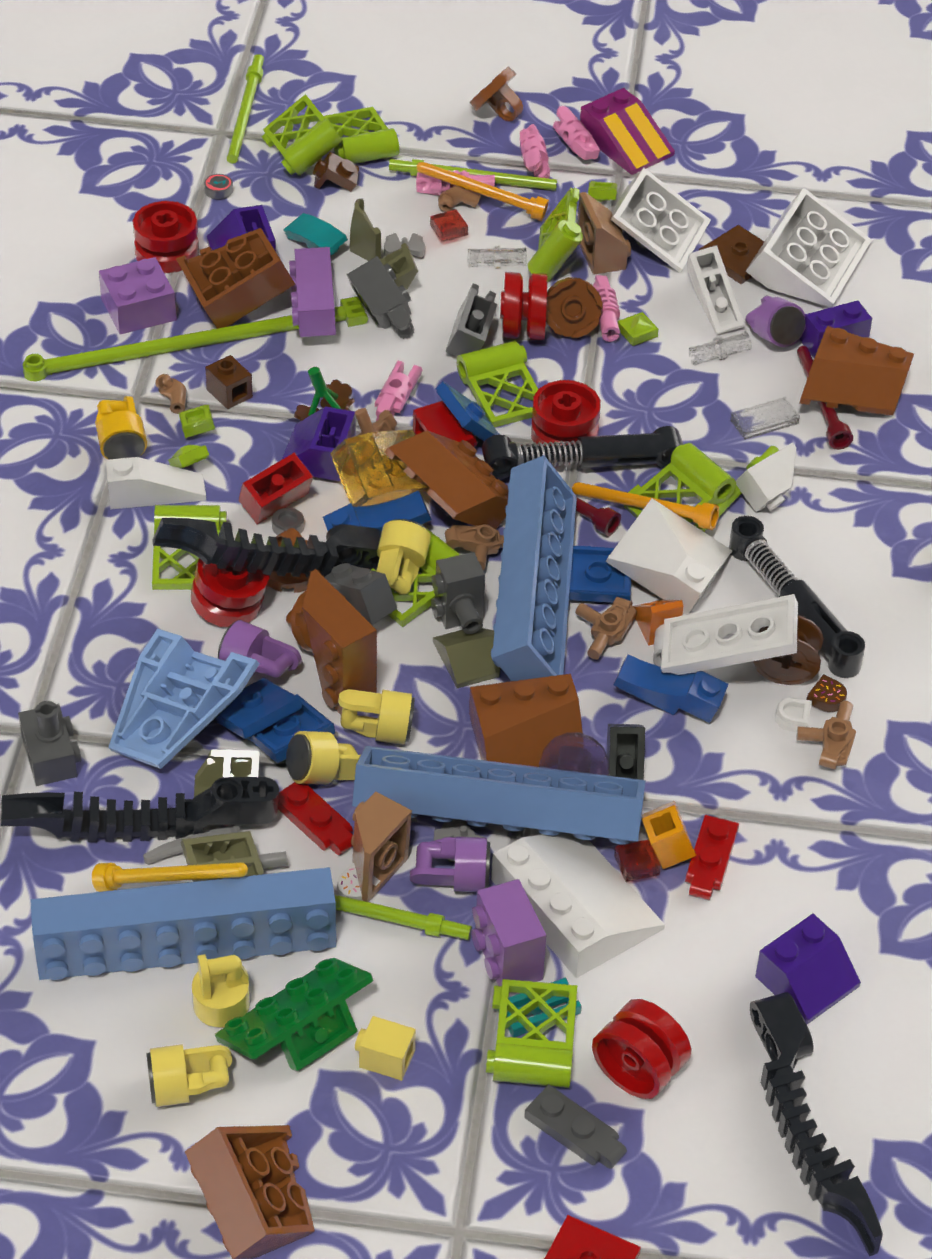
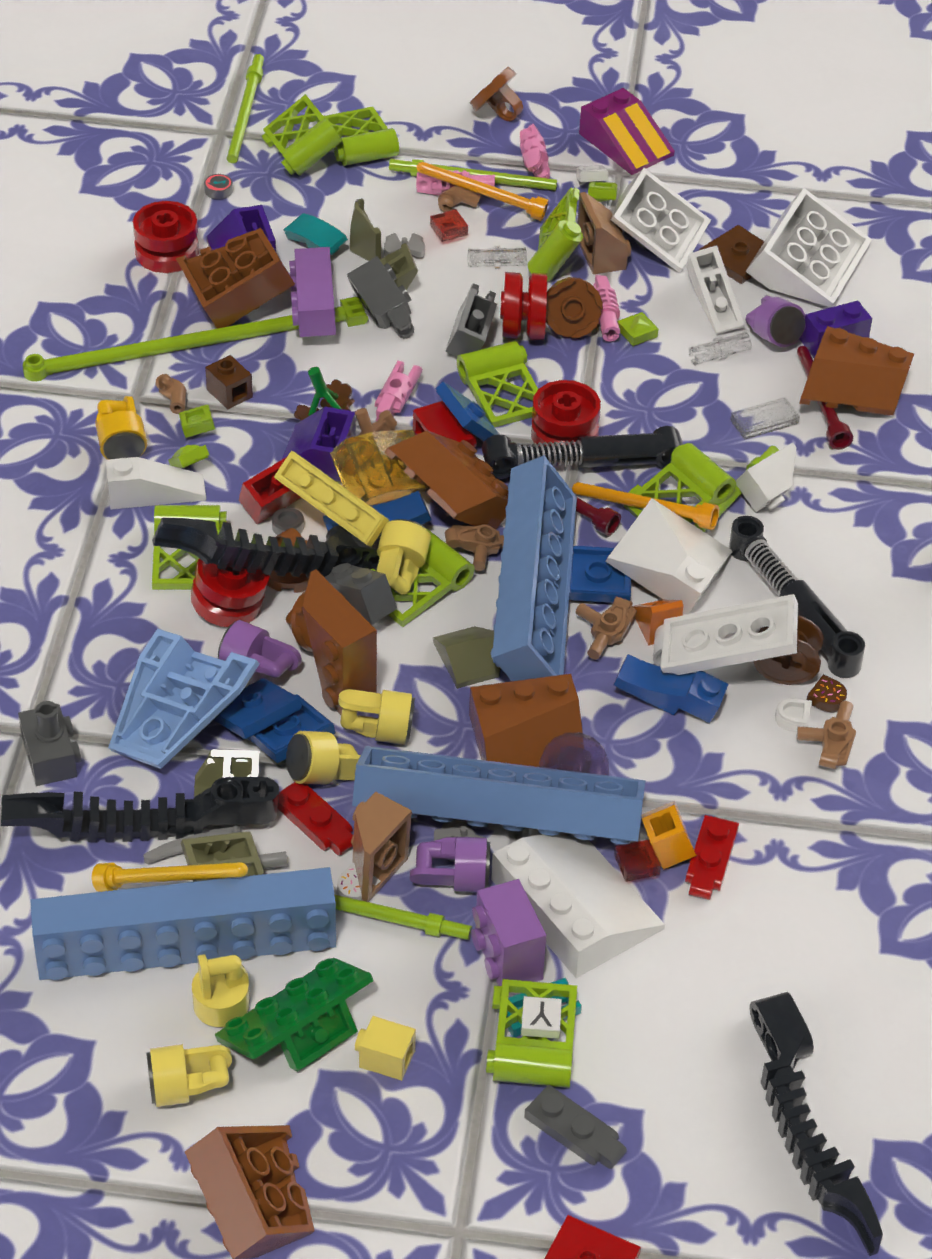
medium lavender brick [99,257,177,335] -> none
reddish brown bracket [313,152,359,192] -> none
dark grey brick [431,552,485,634] -> none
bright pink hinge [553,106,600,160] -> none
red wheel [592,999,692,1099] -> none
pearl dark grey slope [607,724,645,780] -> none
dark purple slope [755,913,861,1024] -> none
none -> light yellow tile [274,450,389,547]
none -> white tile [521,996,562,1039]
none -> white tile [576,165,608,182]

